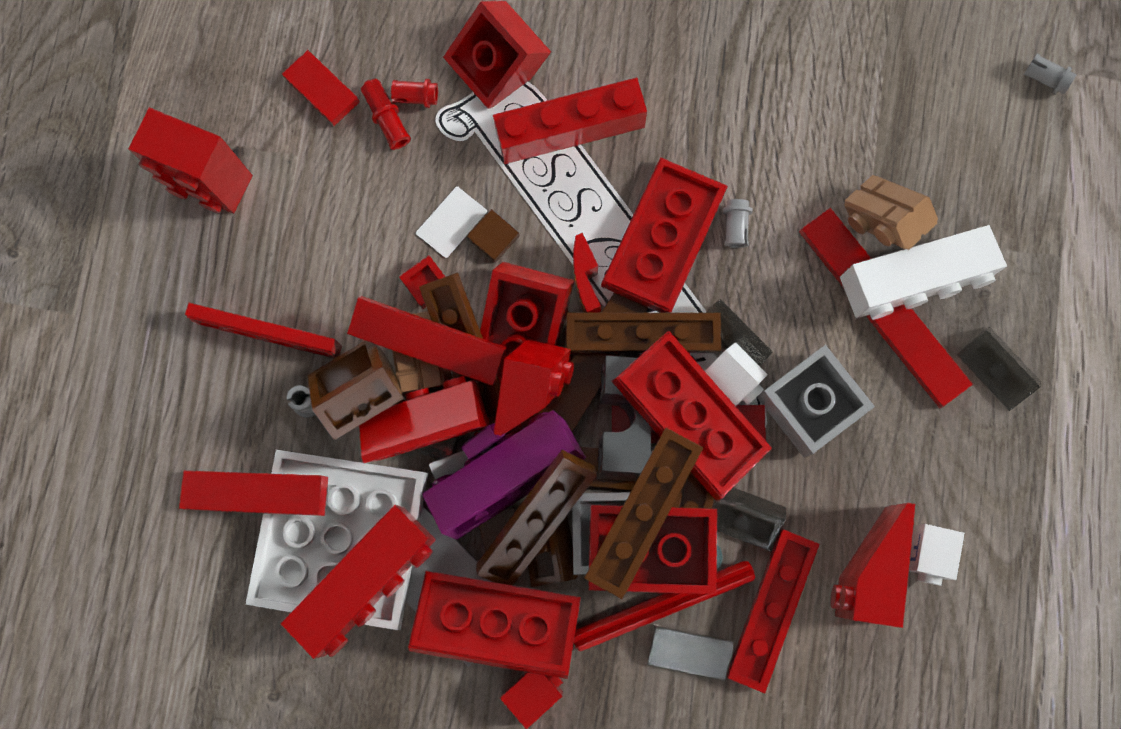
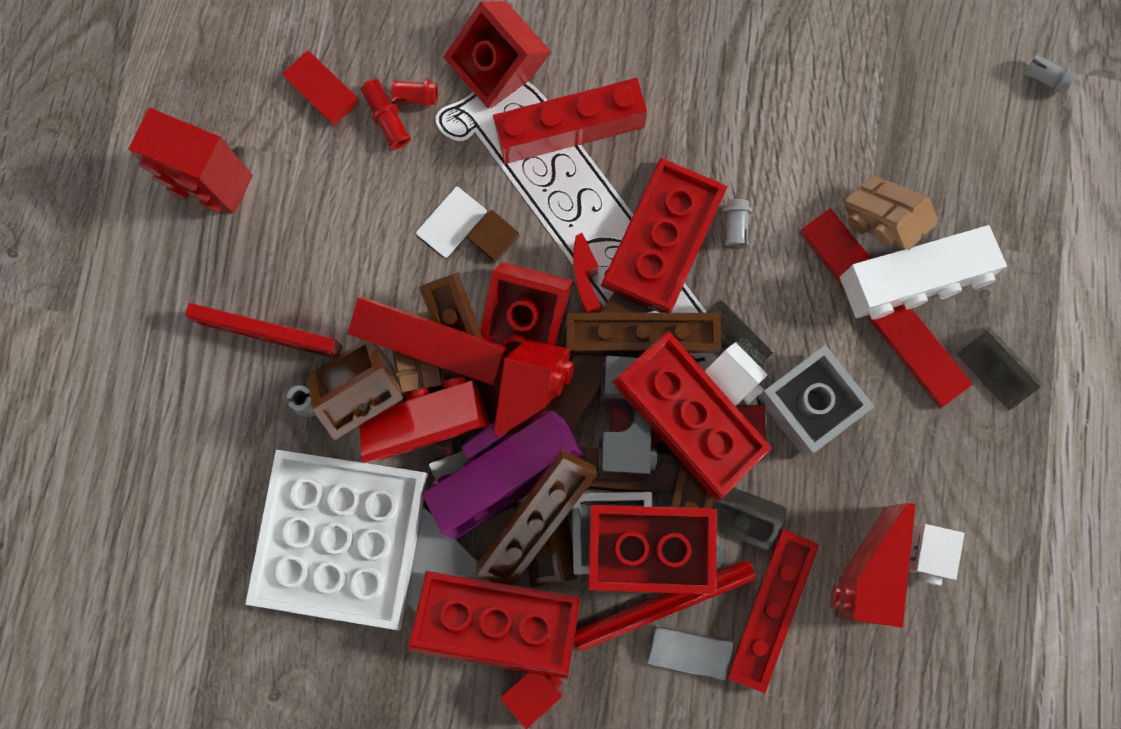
red tile [179,470,328,516] -> none
red brick [280,505,436,659] -> none
red plate [399,255,445,309] -> none
reddish brown plate [584,428,703,599] -> none

